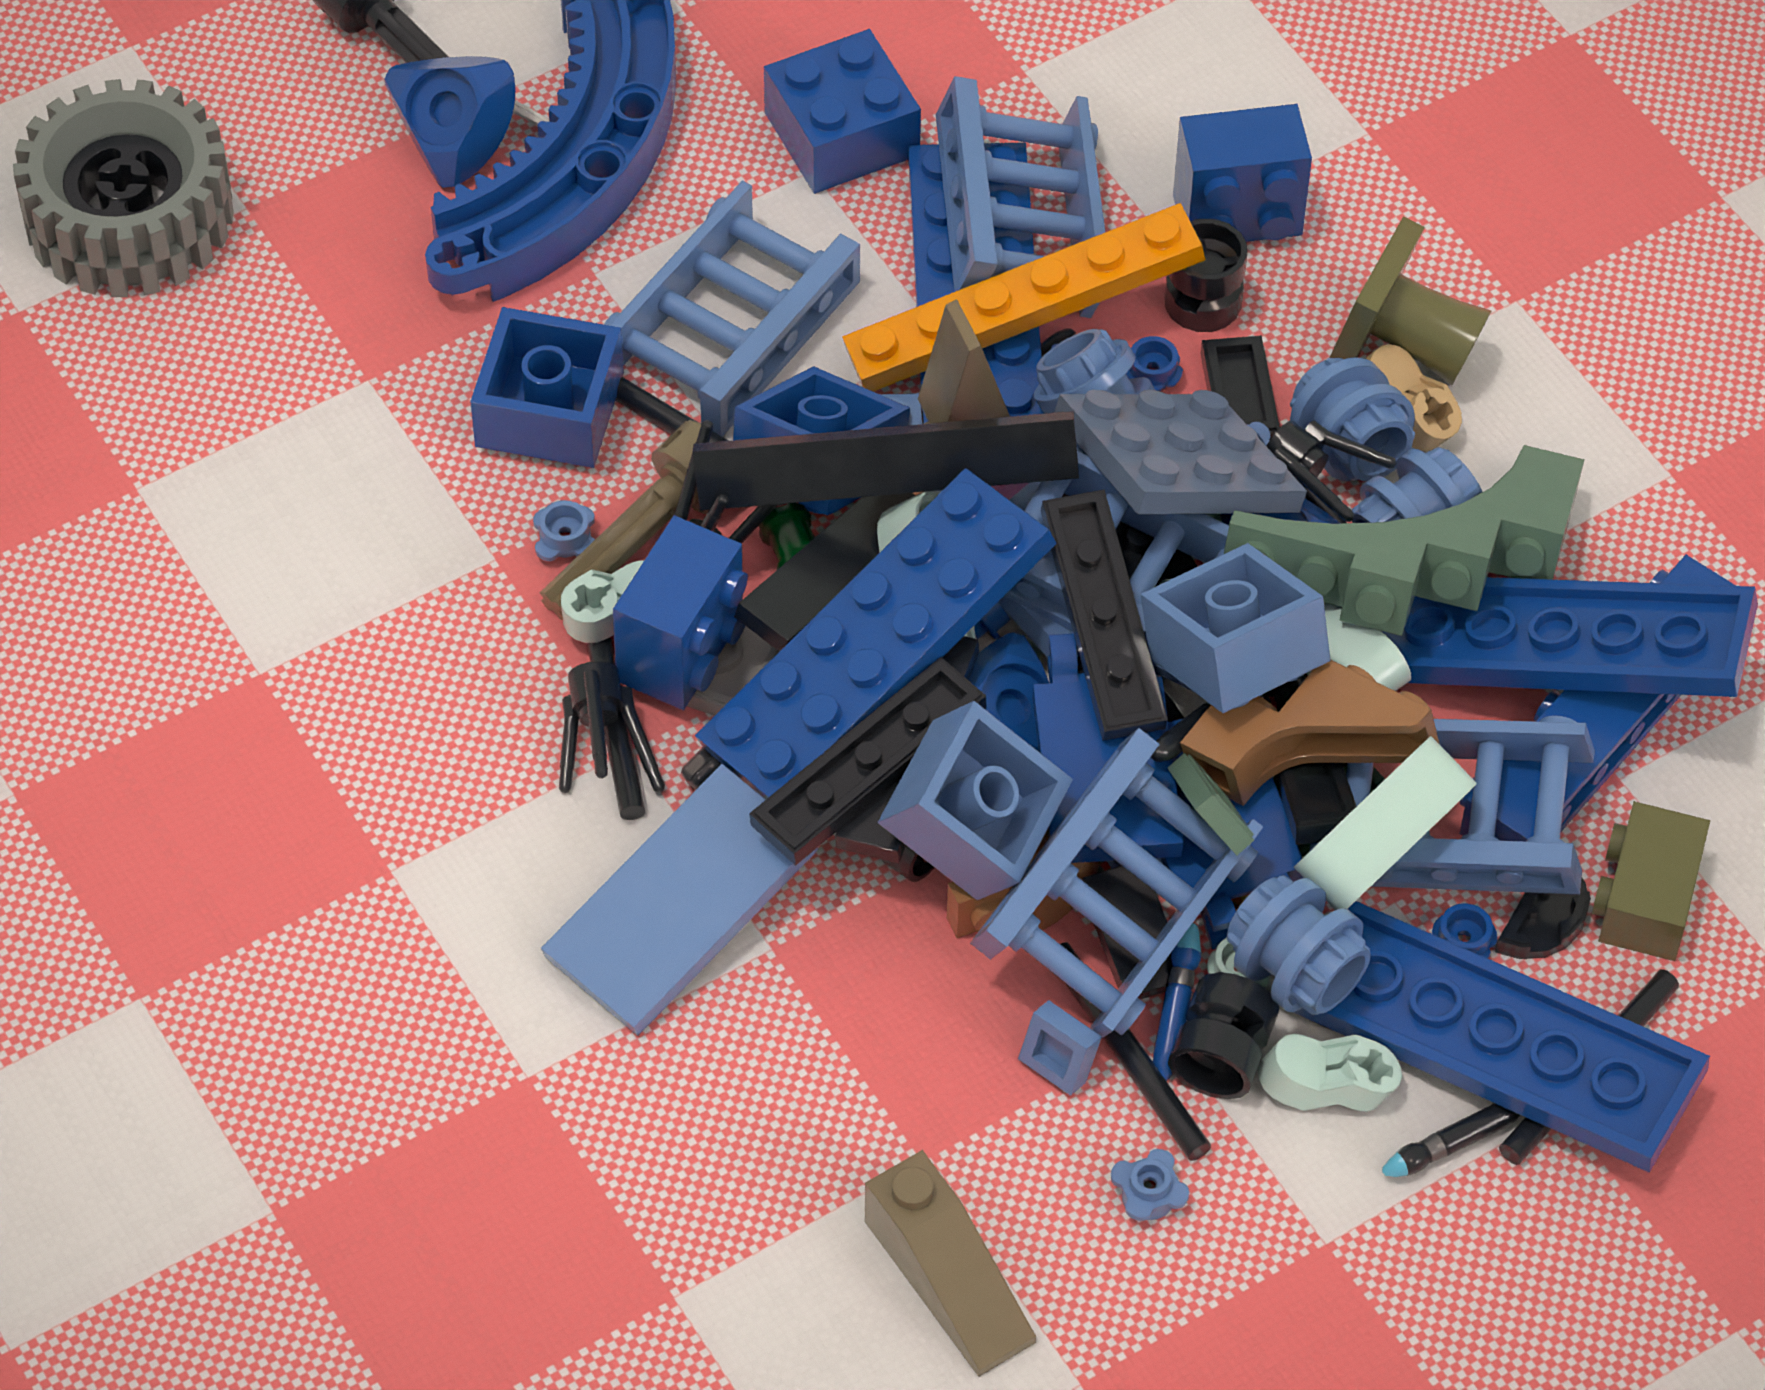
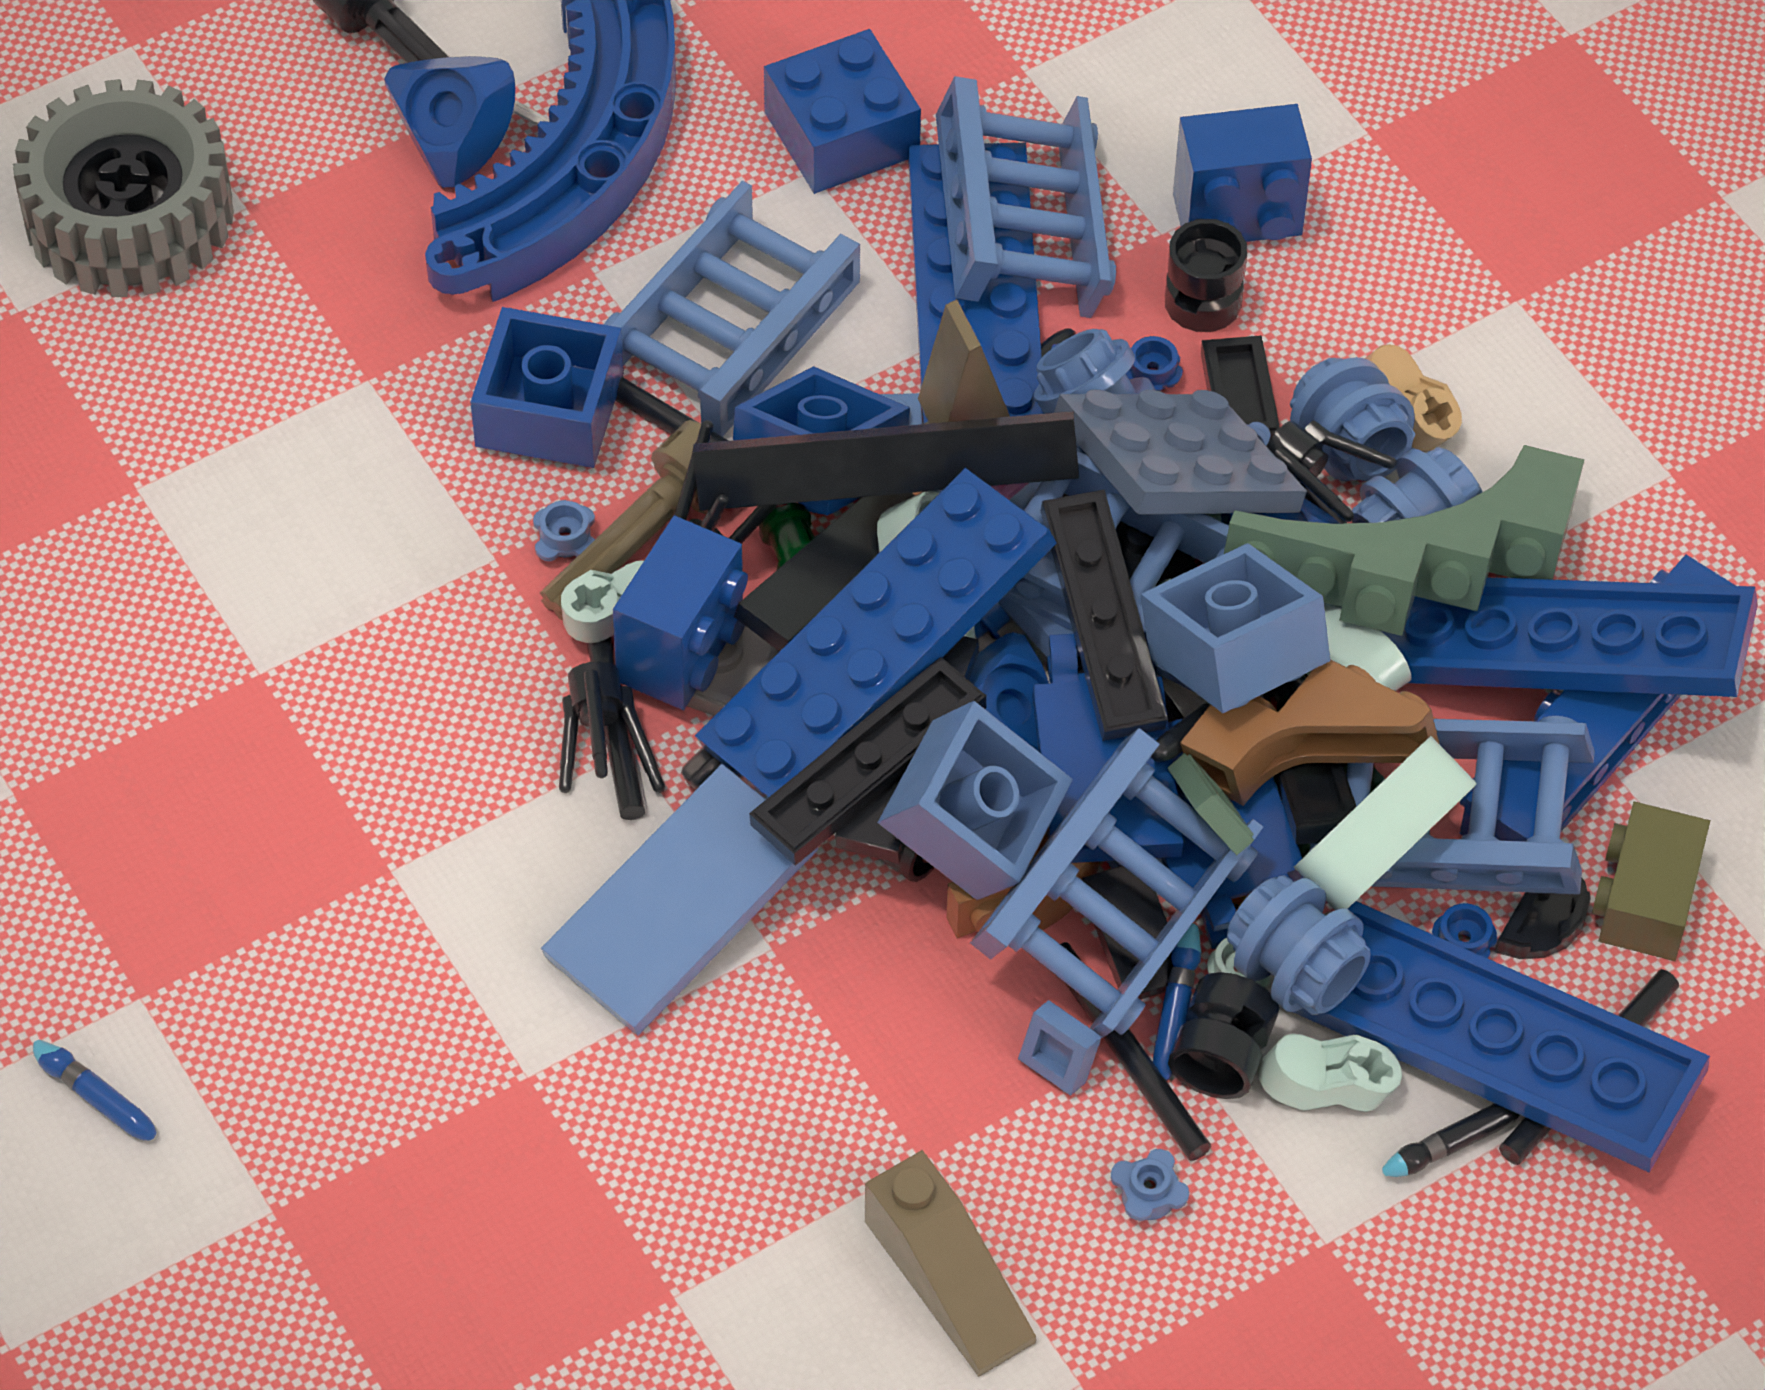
light orange plate [842,203,1205,392] -> none
olive plant [1329,216,1492,386] -> none
none -> blue piece [33,1039,156,1141]

